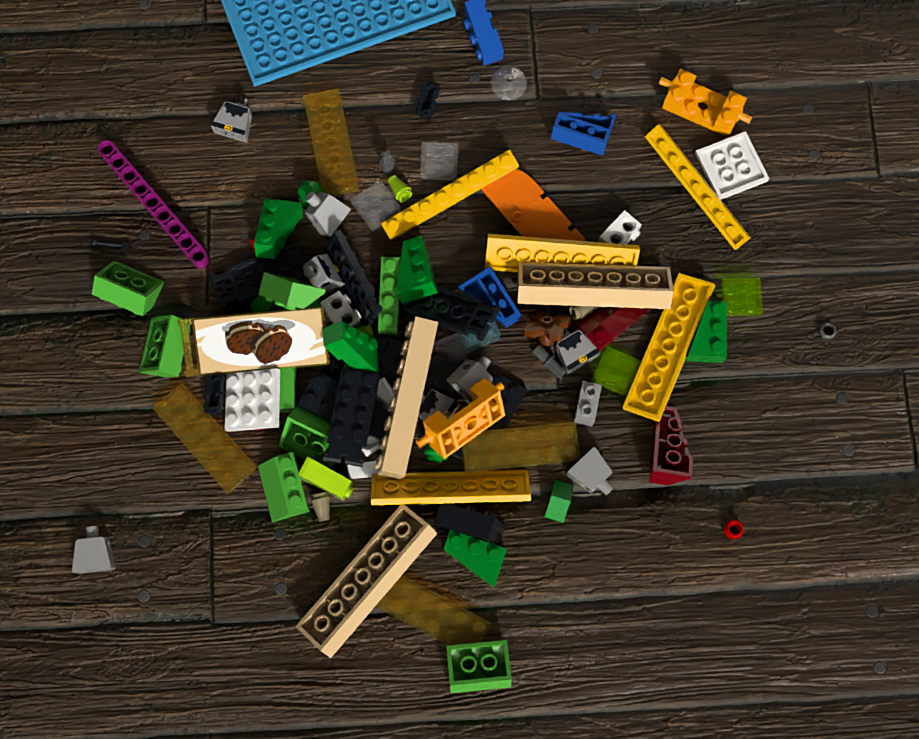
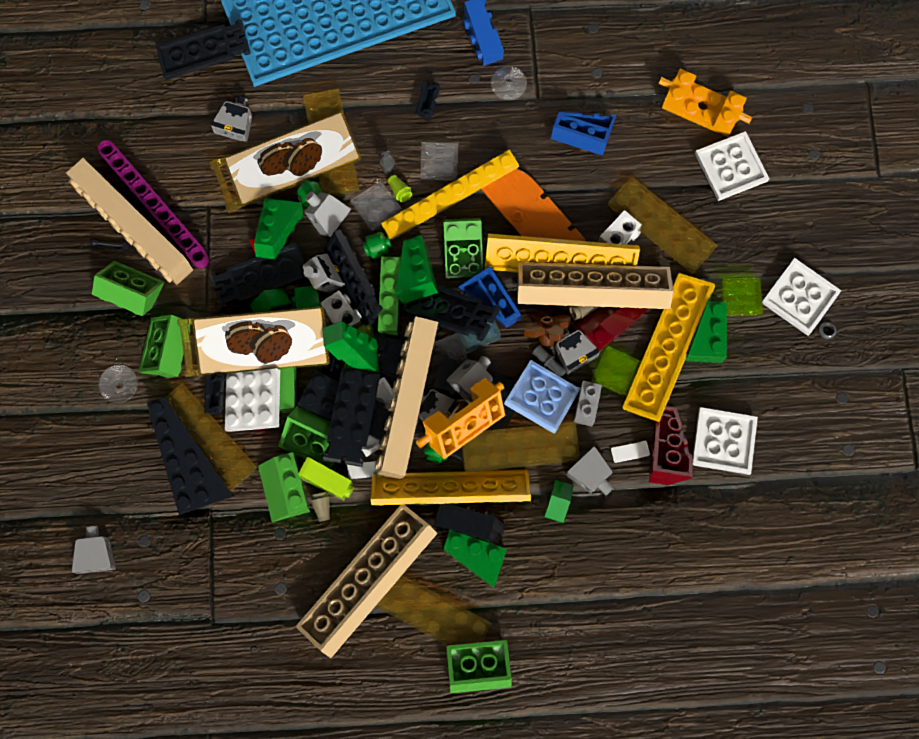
bright green slope [259,272,326,311] -> none
yellow plate [645,124,751,250] -> none
red plate [723,519,744,539] -> none
none -> tan brick [66,158,193,285]
none -> clear dish [99,365,138,403]
none -> black wing [147,397,235,515]
none -> black hinge [156,20,251,80]
none -> flag [209,111,362,213]
none -> green head [363,232,392,259]
none -> bright green slope [443,218,483,278]
none -> light blue plate [504,360,580,434]
none -> clear yellow plate [607,177,718,274]
none -> white sticker [611,441,650,463]
none -> white plate [692,407,758,475]
none -> white plate [761,258,841,336]

